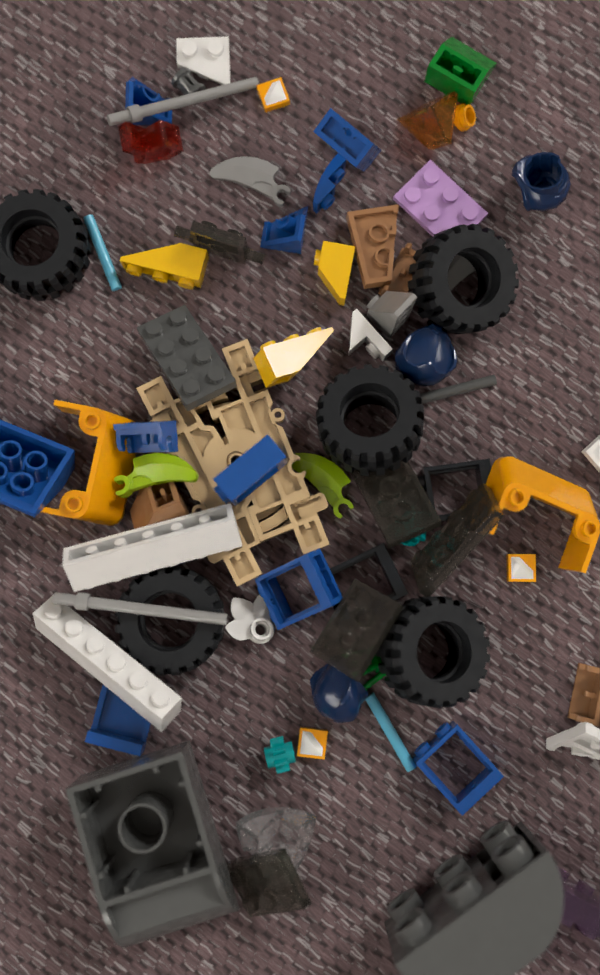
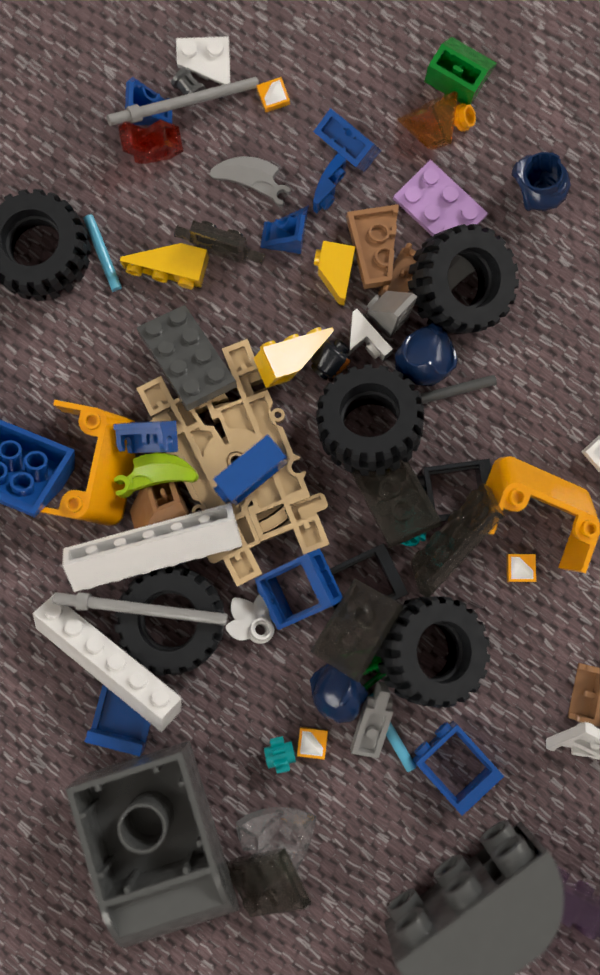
lime piece [292,453,354,519] -> none
none -> black head [311,339,351,380]
none -> light grey hinge [350,682,393,758]

